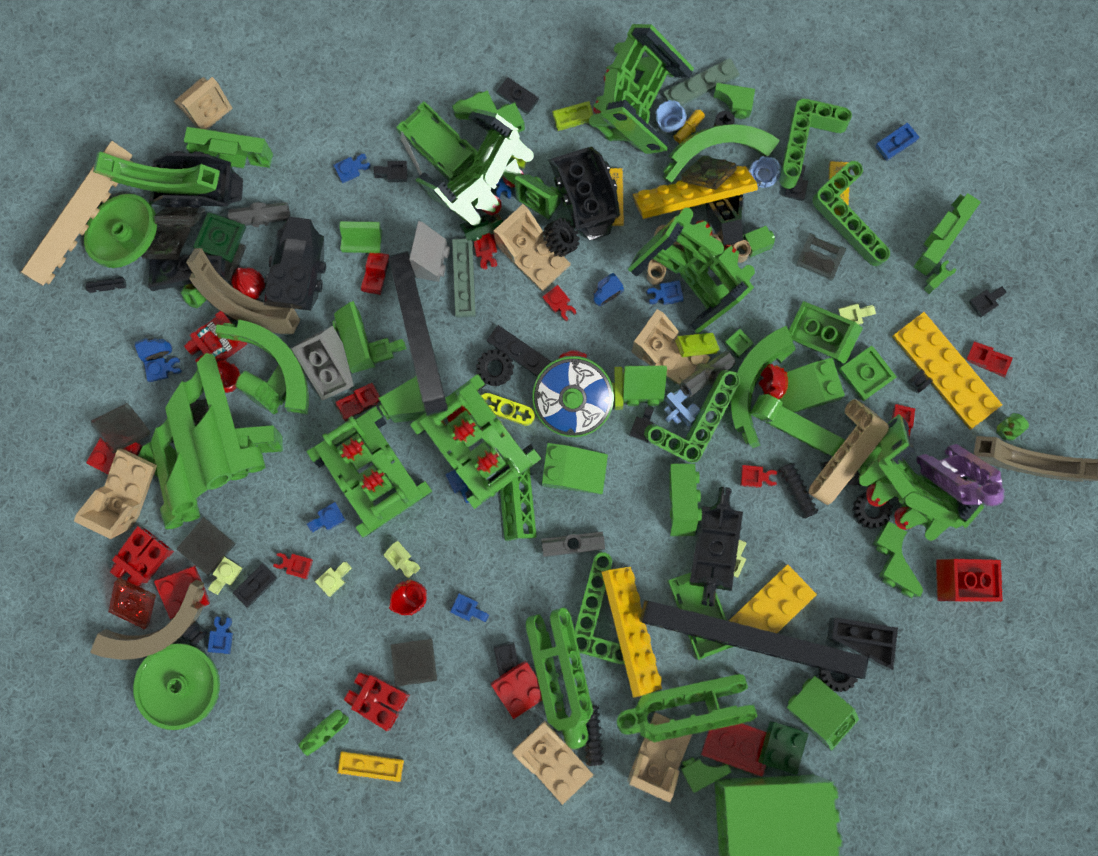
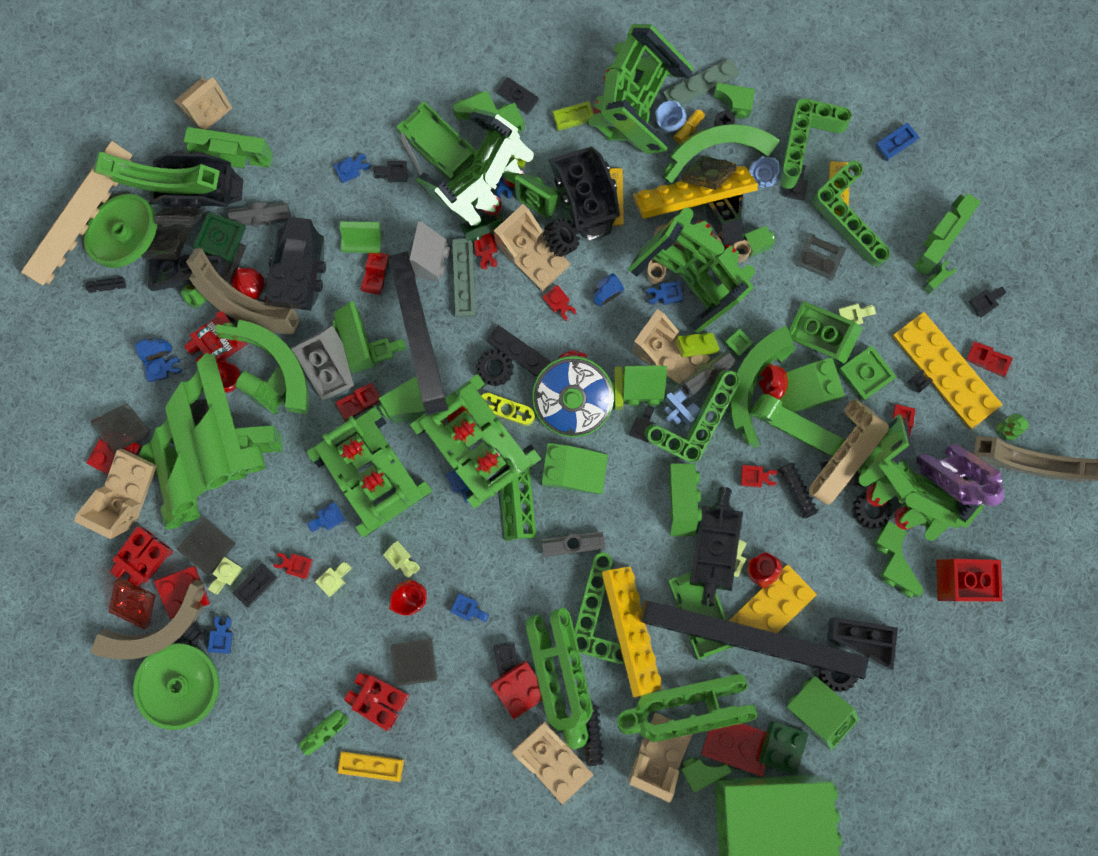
none -> red hair [746,552,782,588]

